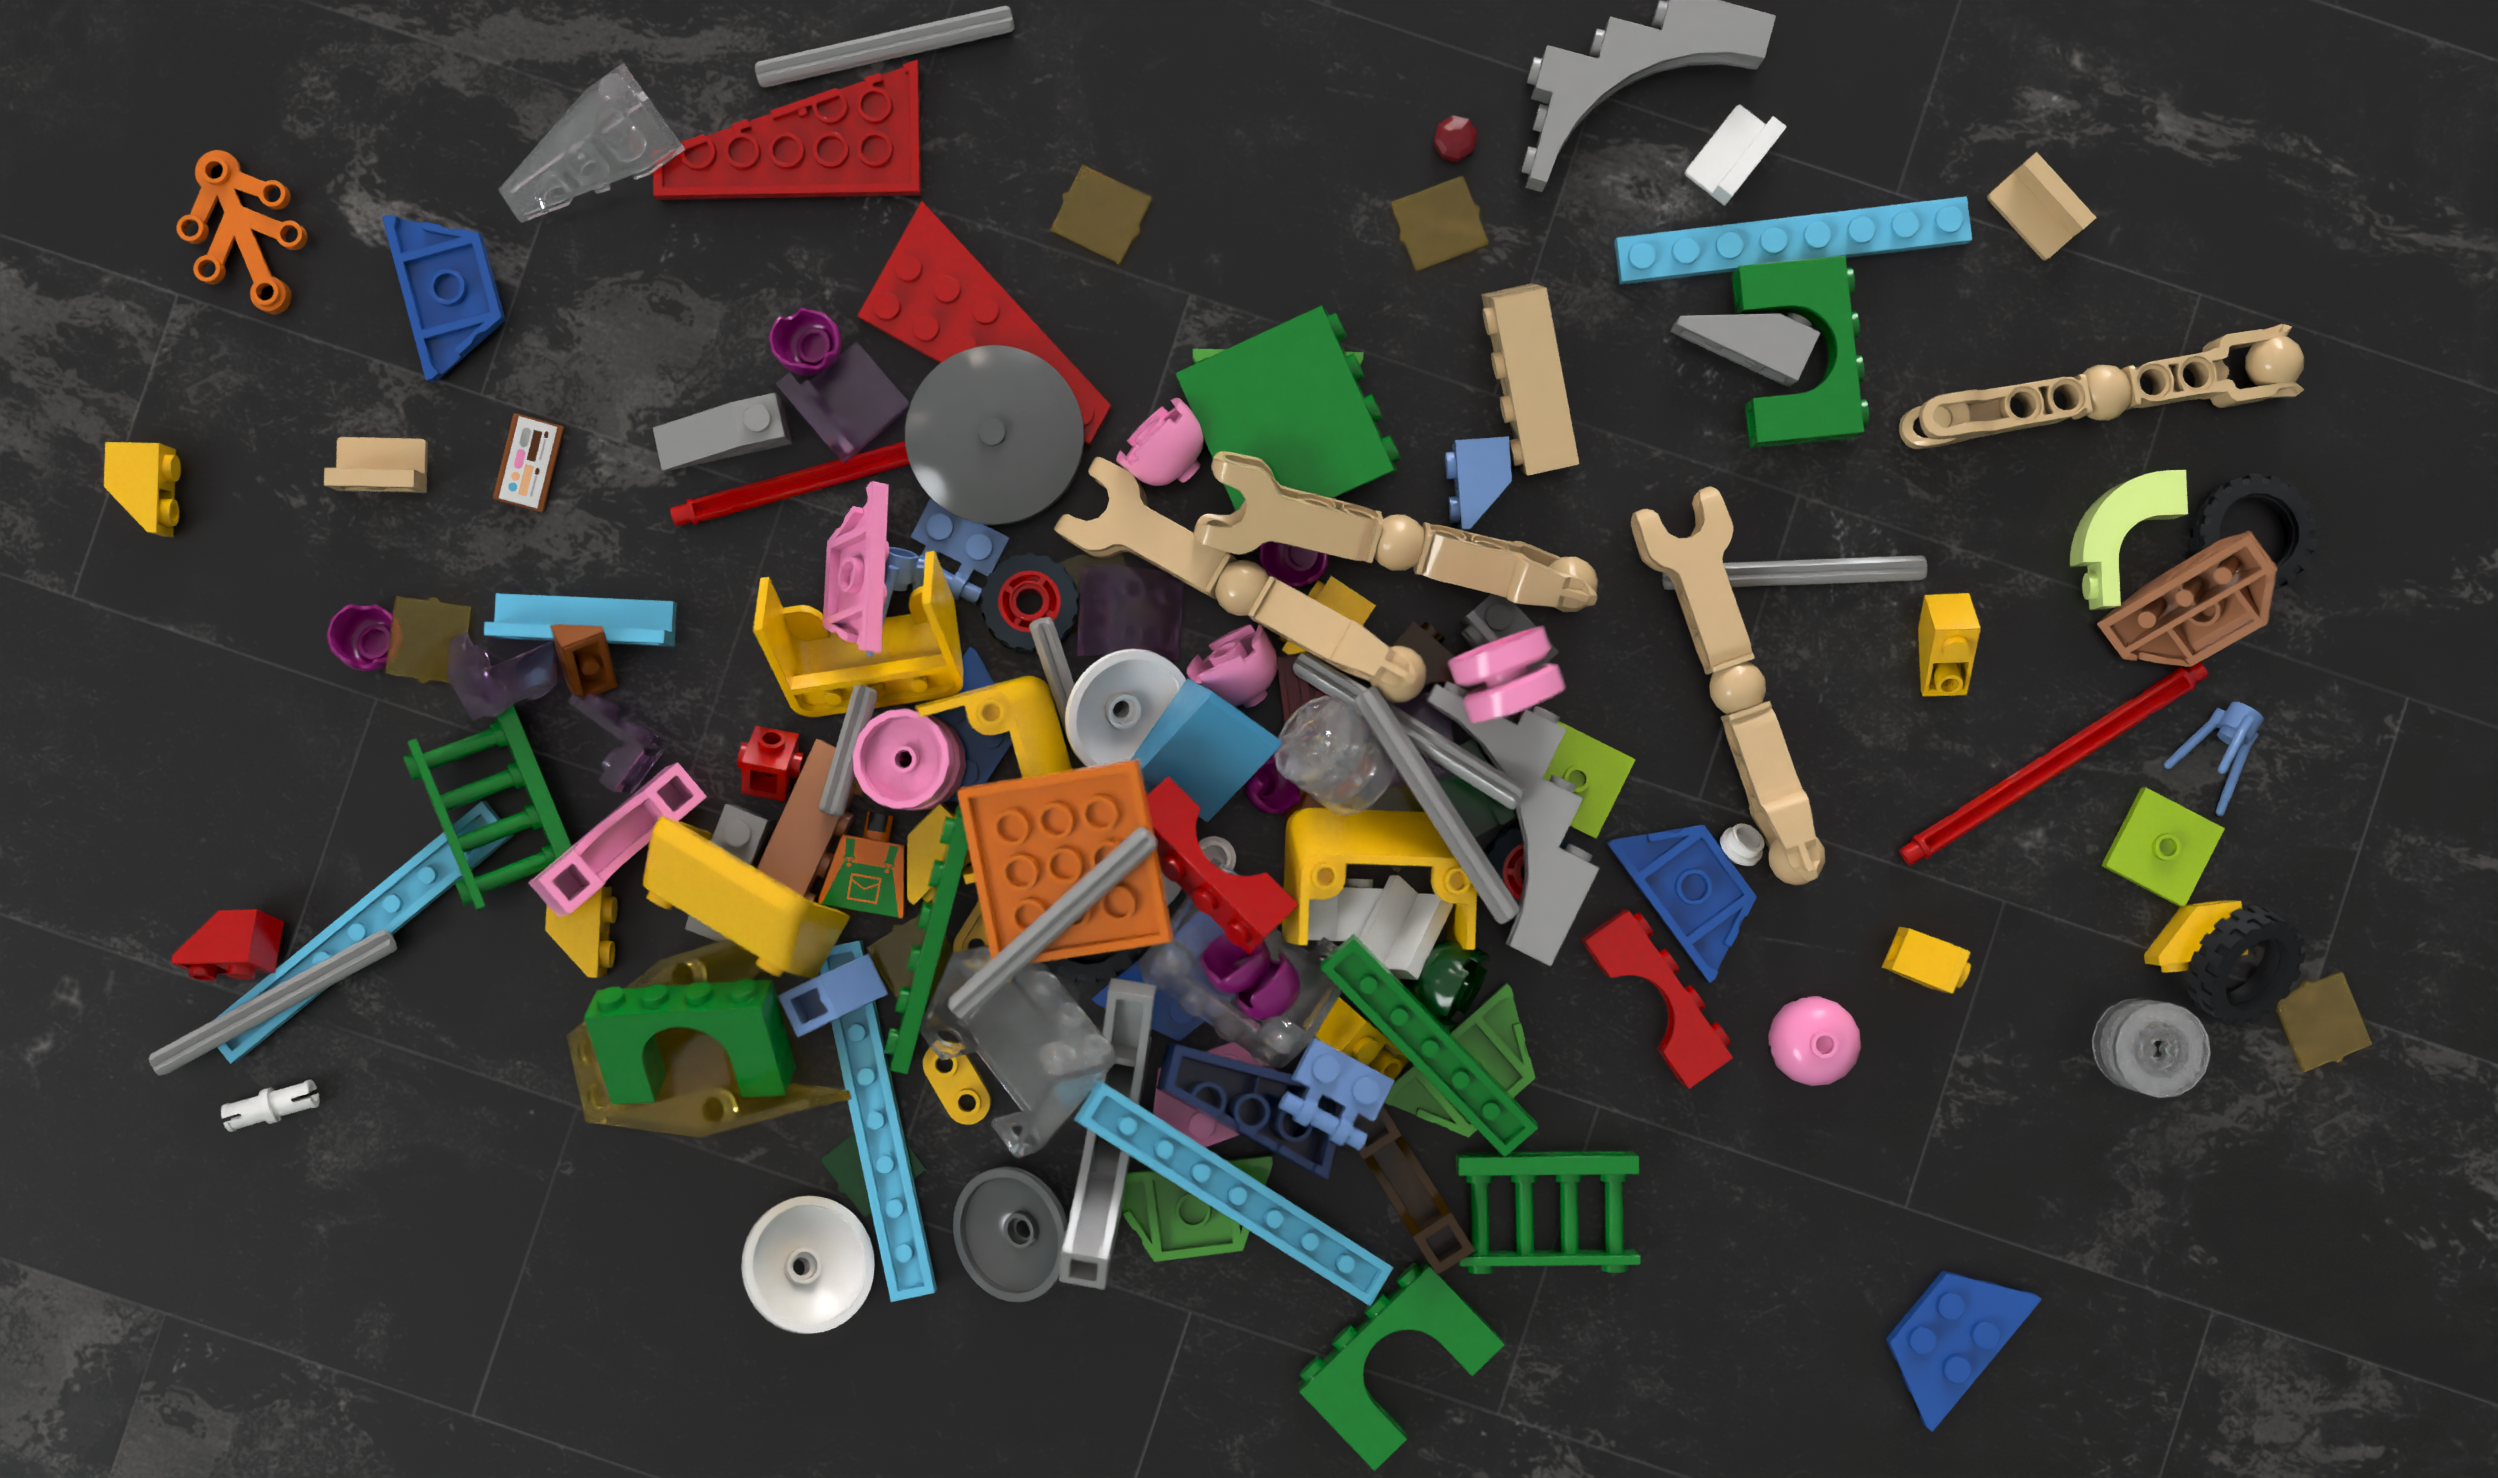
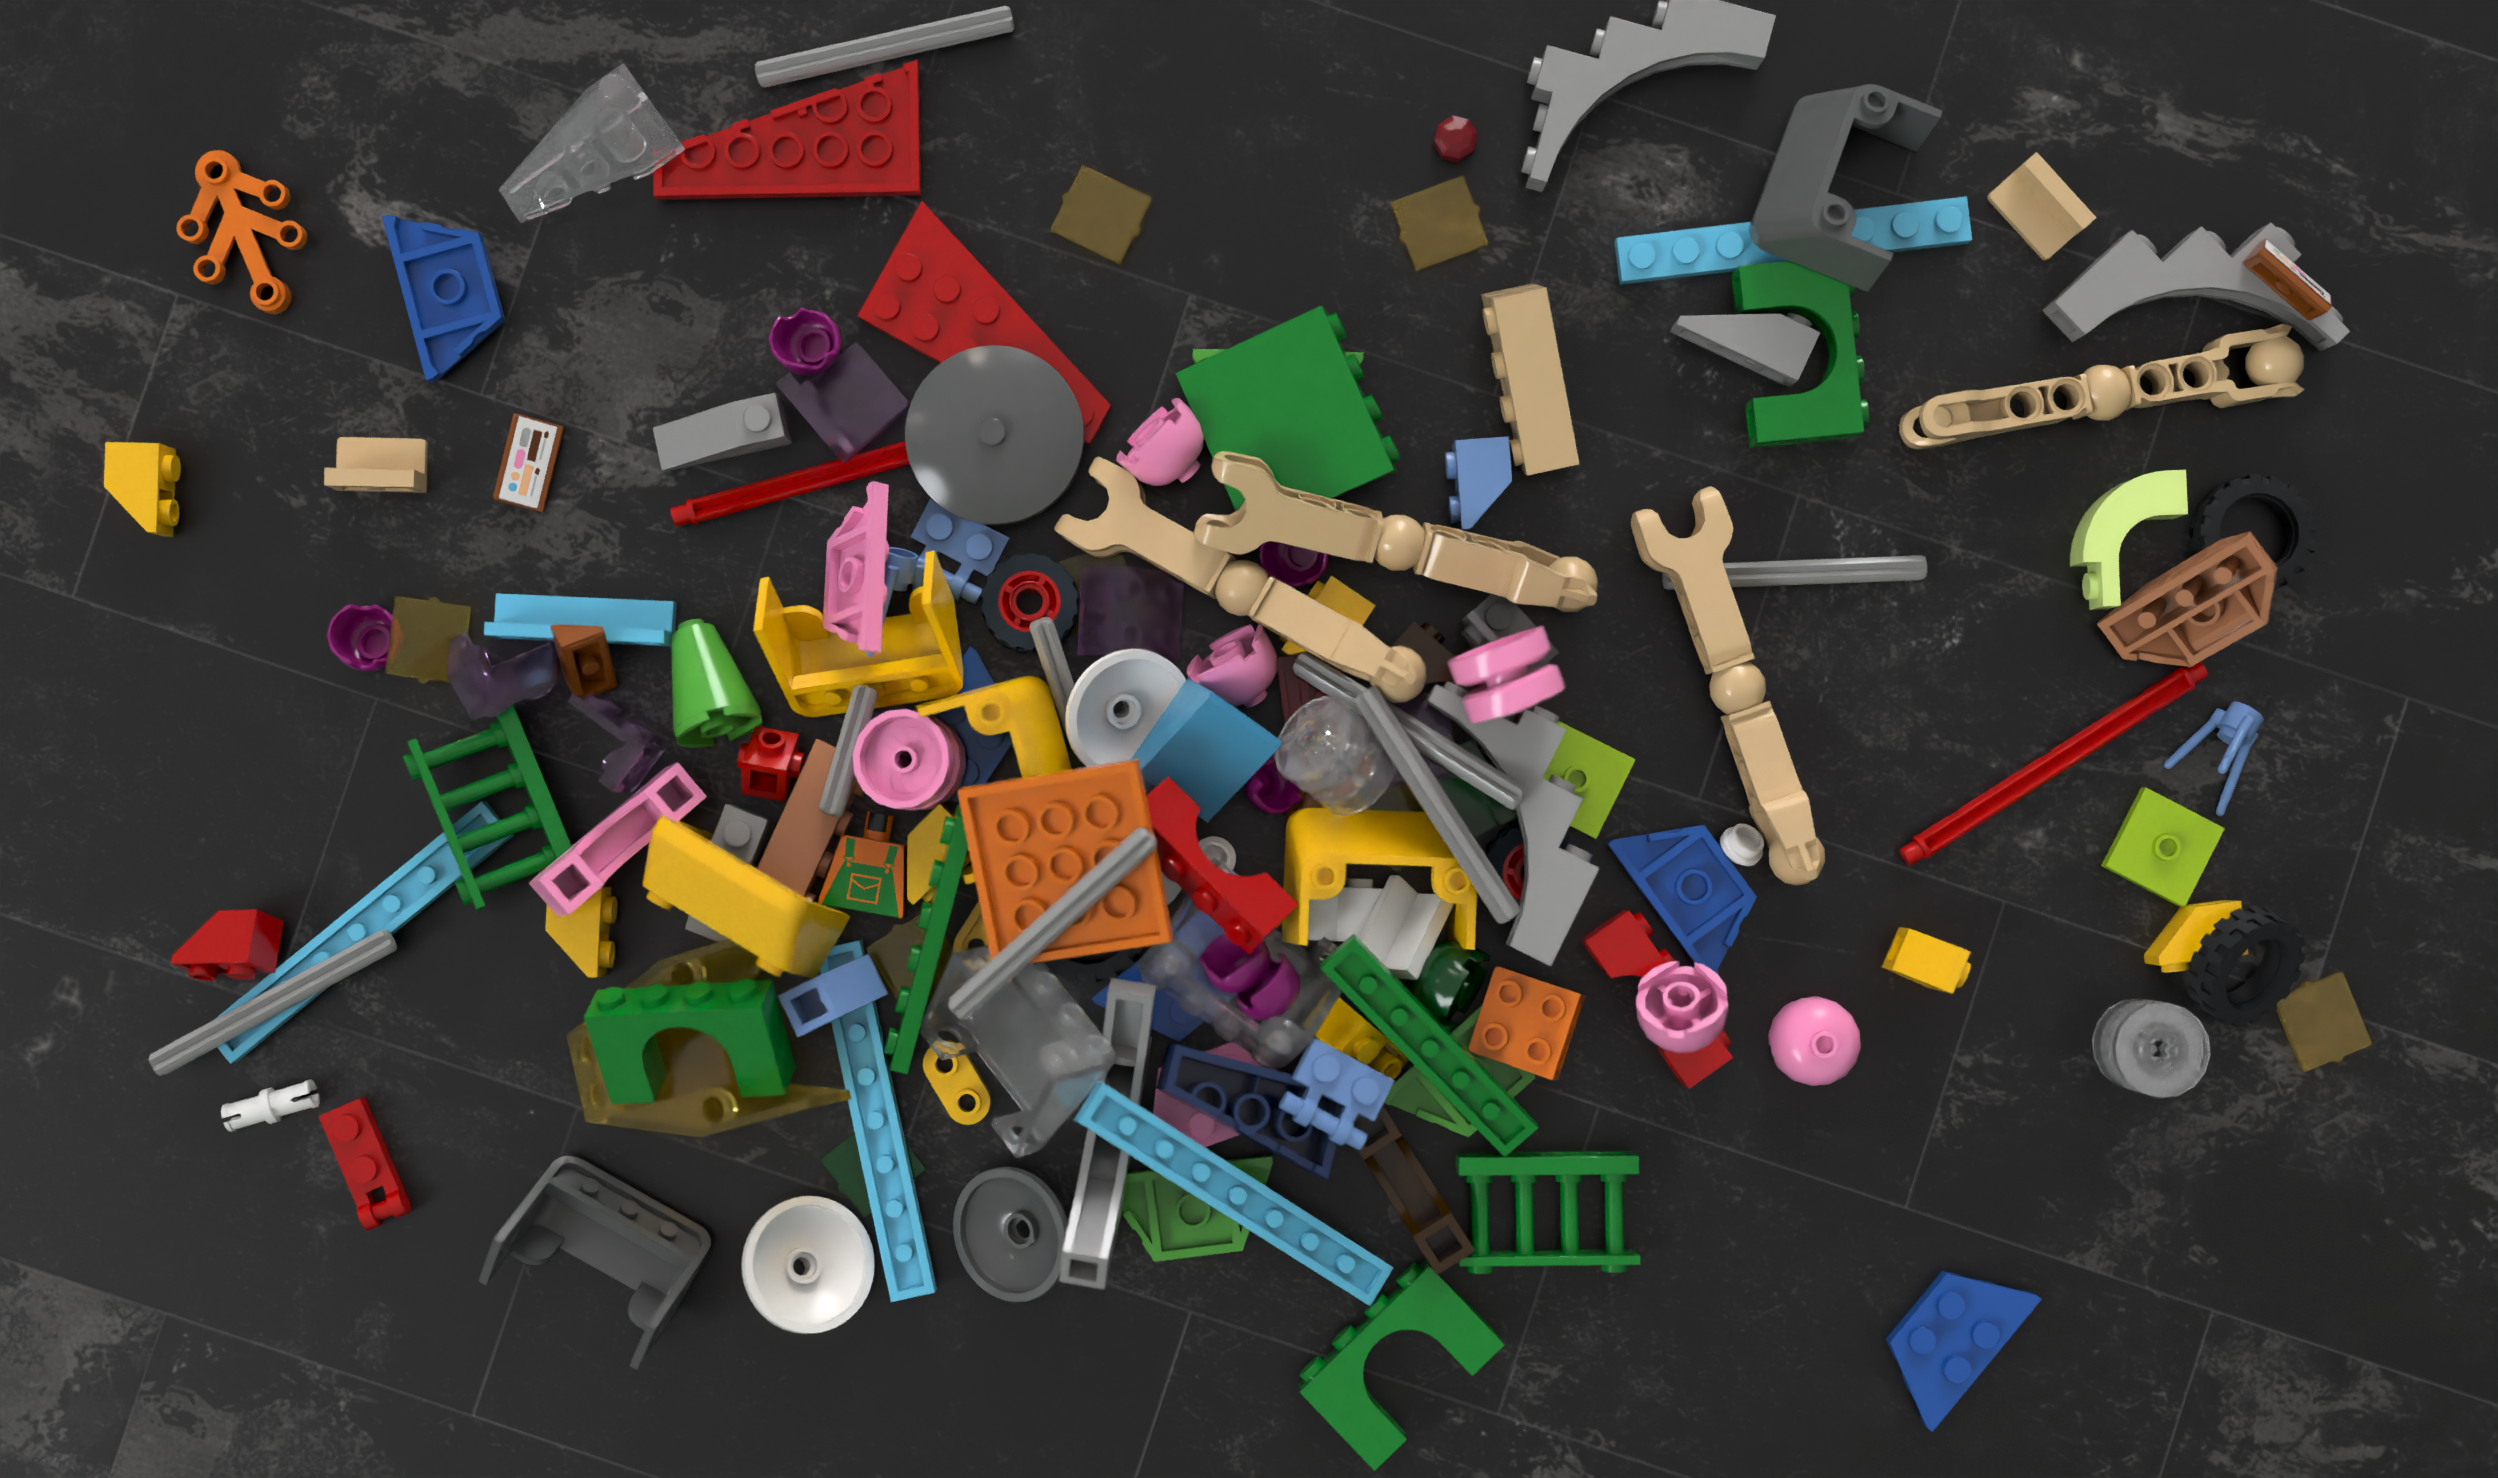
white panel [1685,105,1787,206] -> none
yellow slope [1918,593,1981,697] -> none
none -> red plate [319,1097,411,1231]
none -> dark grey windscreen [479,1156,711,1370]
none -> bright green cone [671,619,763,748]
none -> orange bracket [1468,967,1586,1080]
none -> bright pink cylinder [1636,961,1728,1053]
none -> dark grey windscreen [1749,84,1943,292]
none -> light grey arch [2042,223,2350,351]
none -> dark orange slope [2243,239,2332,320]

